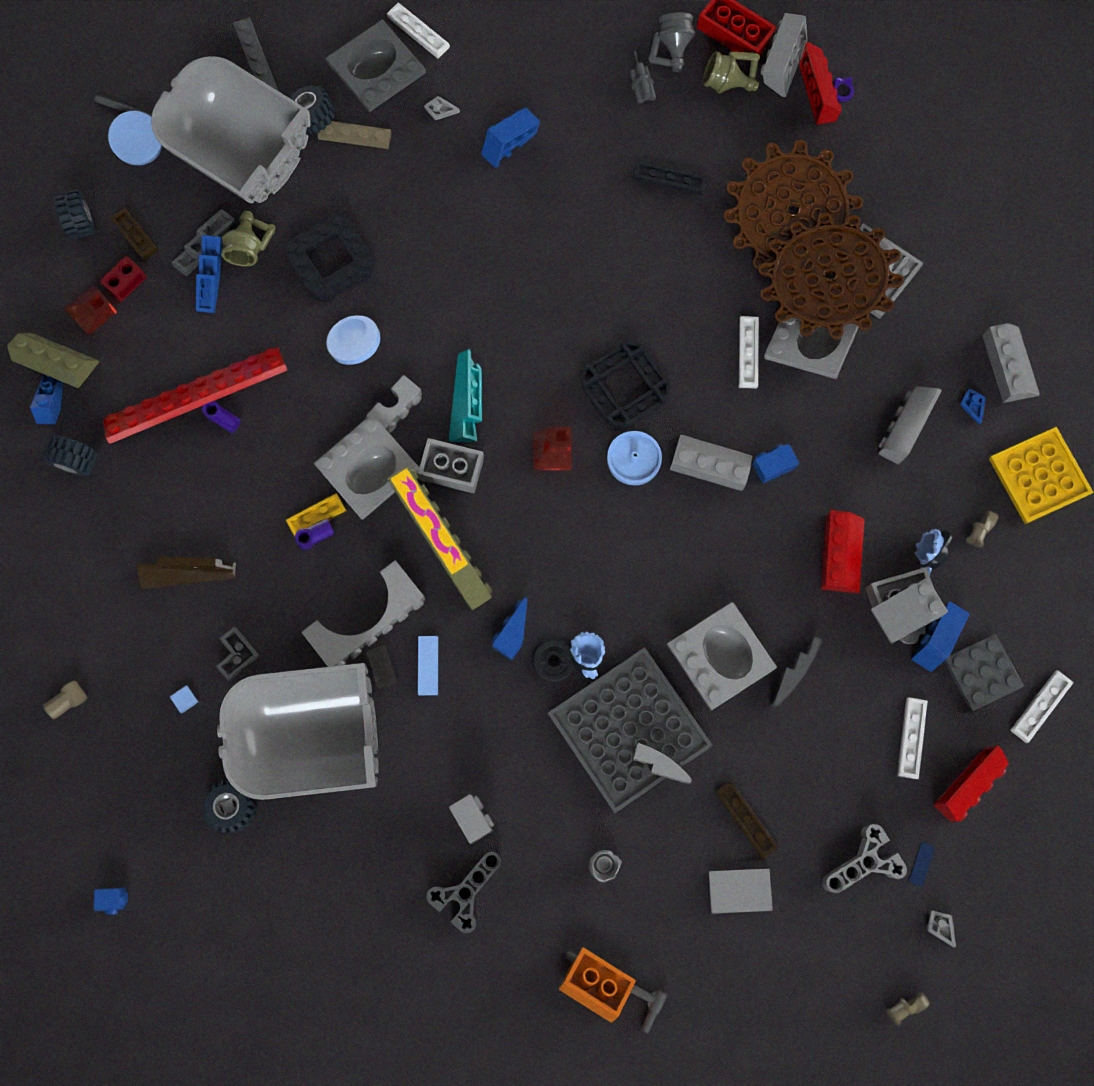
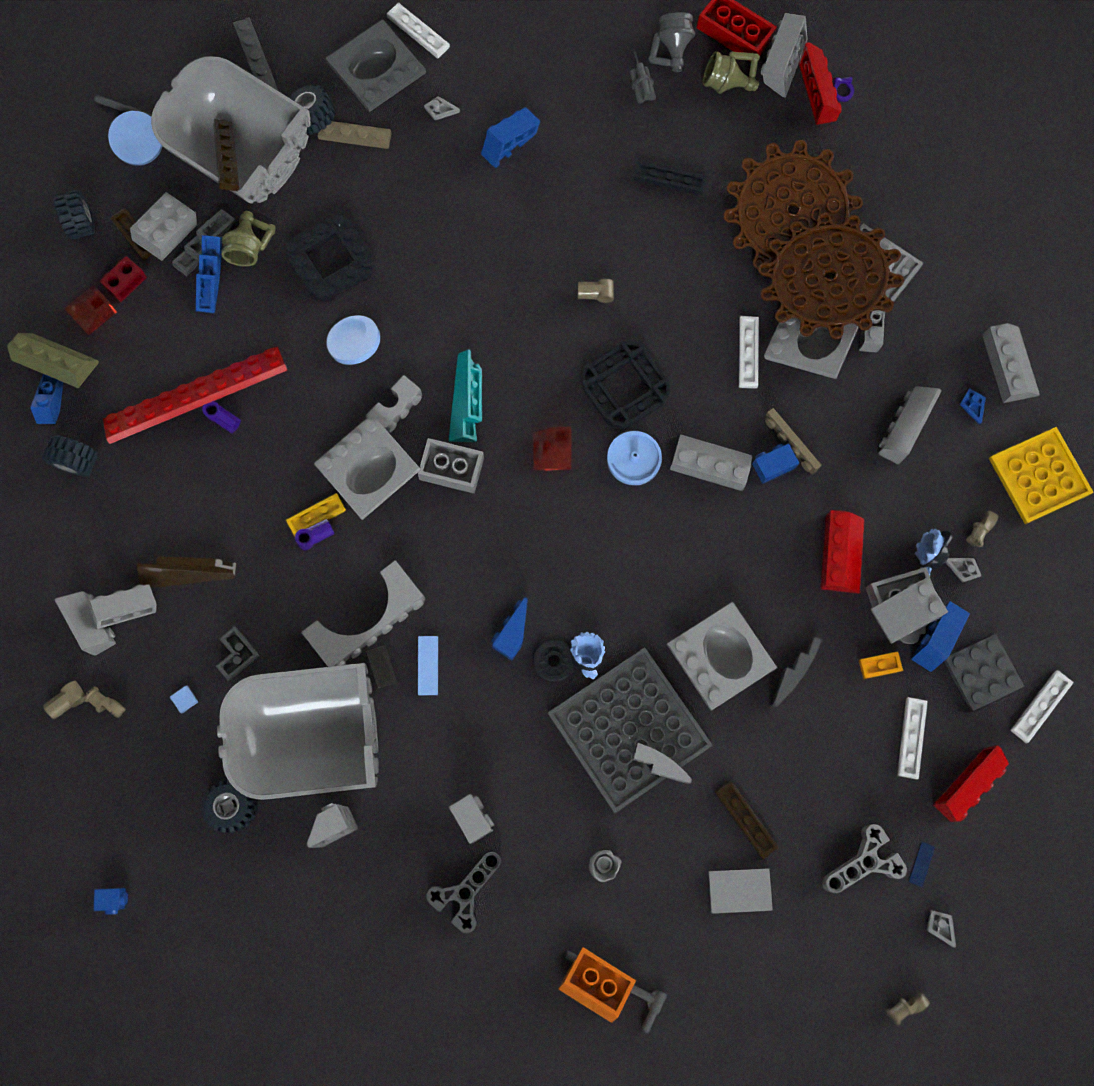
brick [387,466,492,610] -> none
none -> light grey slope [55,591,116,656]
none -> dark tan connector [83,687,126,718]
none -> light grey brick [90,584,157,629]
none -> light grey brick [130,192,197,261]
none -> dark brown plate [213,119,239,192]
none -> light grey slope [307,803,359,848]
none -> dark tan piece [578,279,614,303]
none -> dark tan plate [764,408,822,474]
none -> light grey slope [859,310,885,353]
none -> light orange plate [859,652,903,679]
none -> light grey piece [946,558,981,583]

